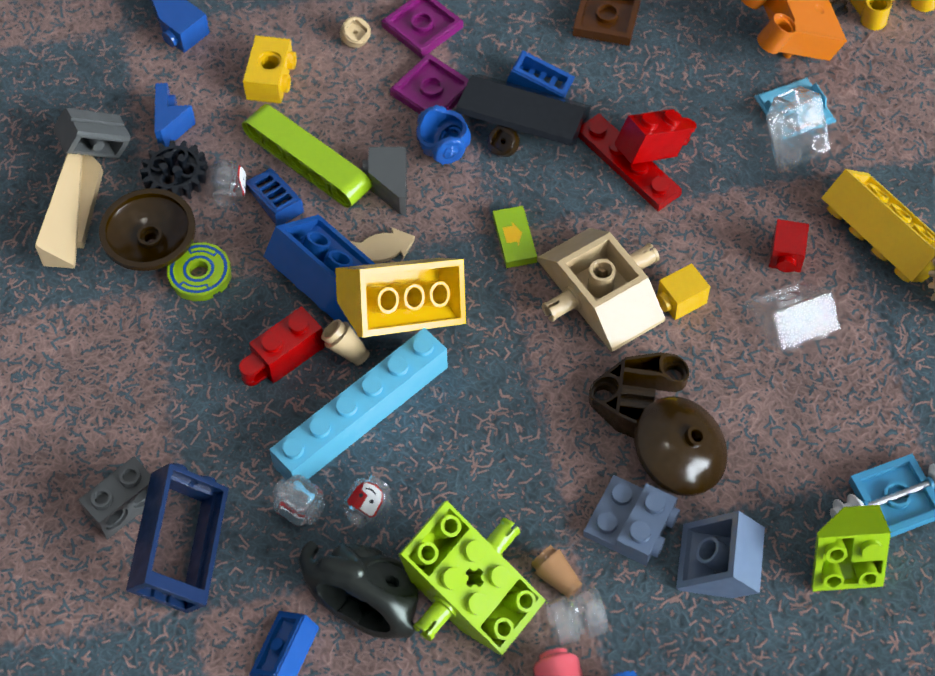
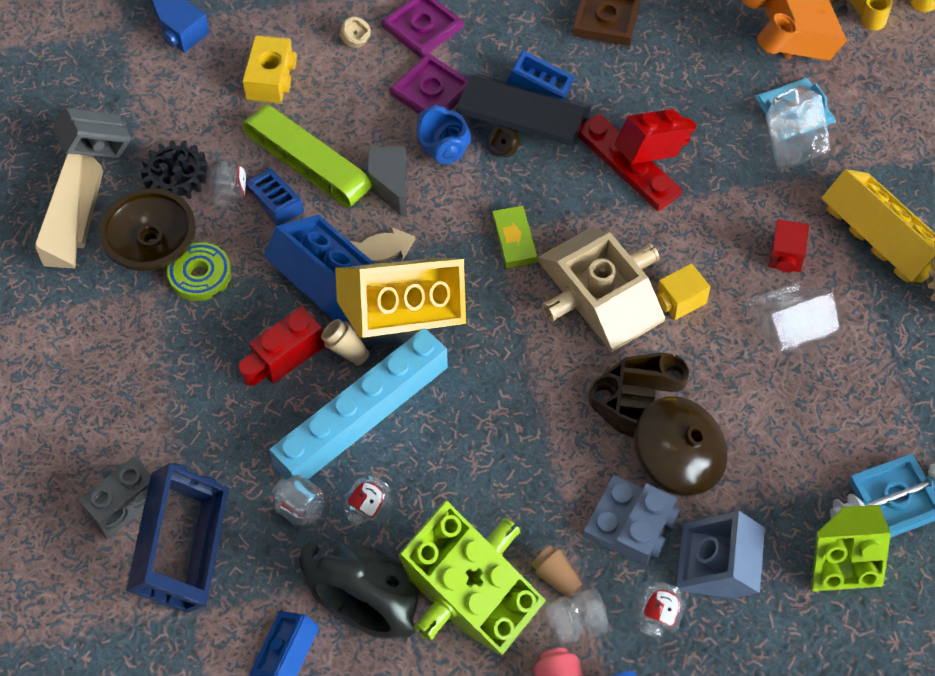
blue slope [154,83,196,147] -> none
none -> head [634,581,686,639]

